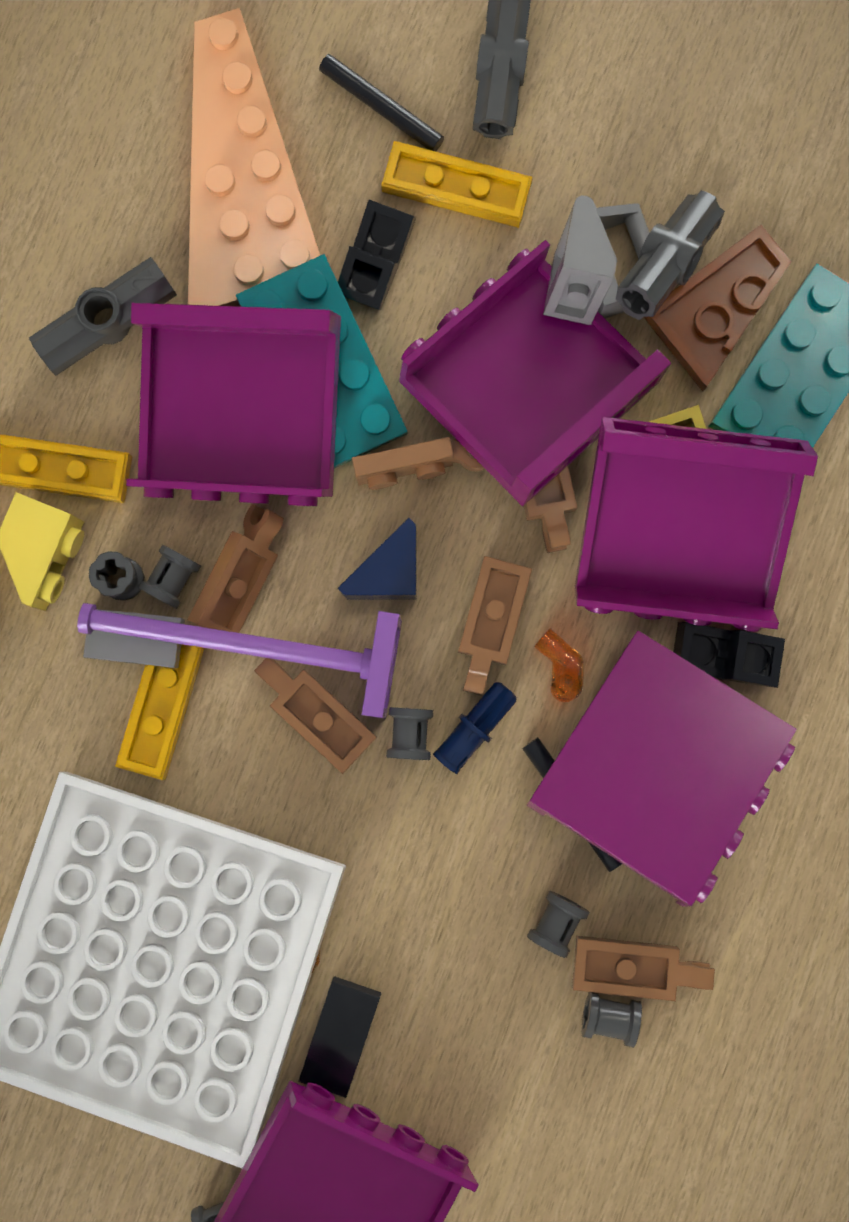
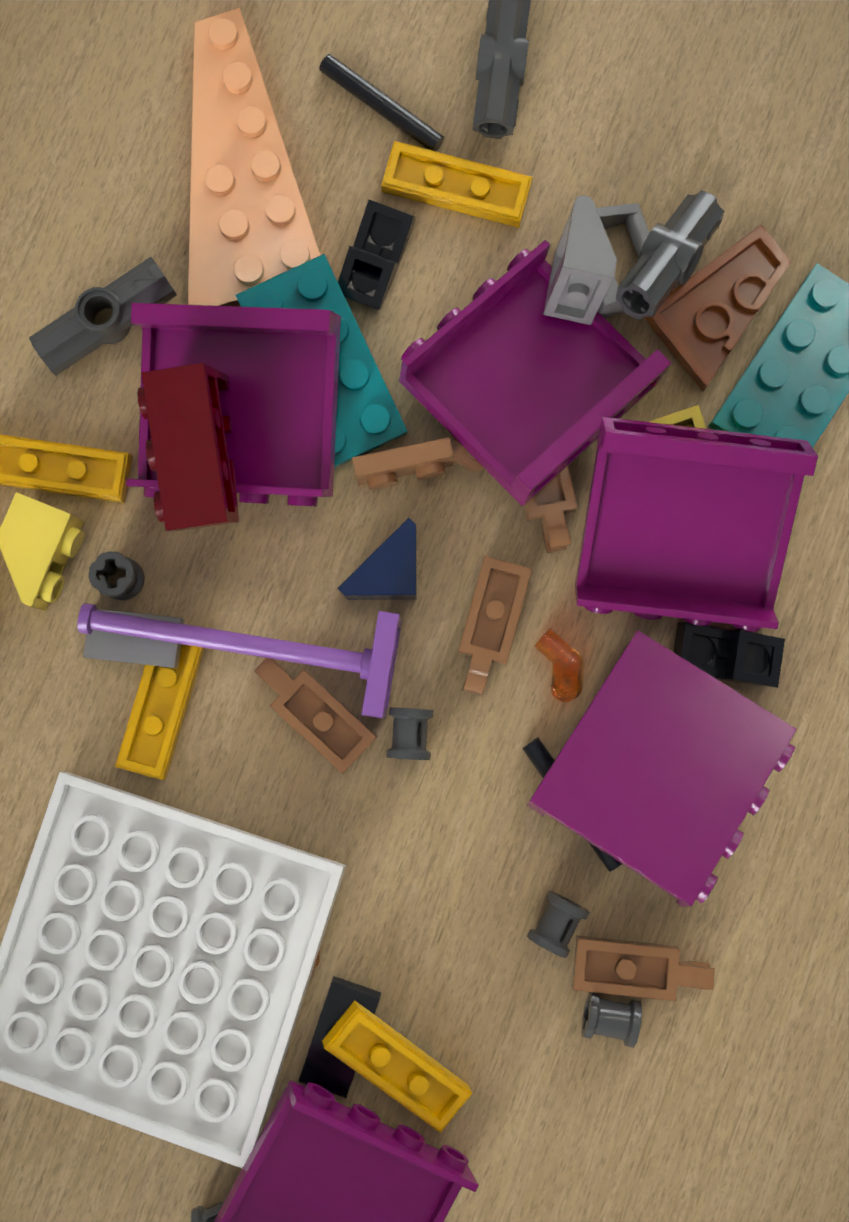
dark grey bush [138,544,201,609] -> none
medium nougat plate [187,504,284,633] -> none
dark blue axle [433,682,517,774] -> none
none -> dark red wedge [137,363,239,531]
none -> yellow tile [322,1001,473,1133]

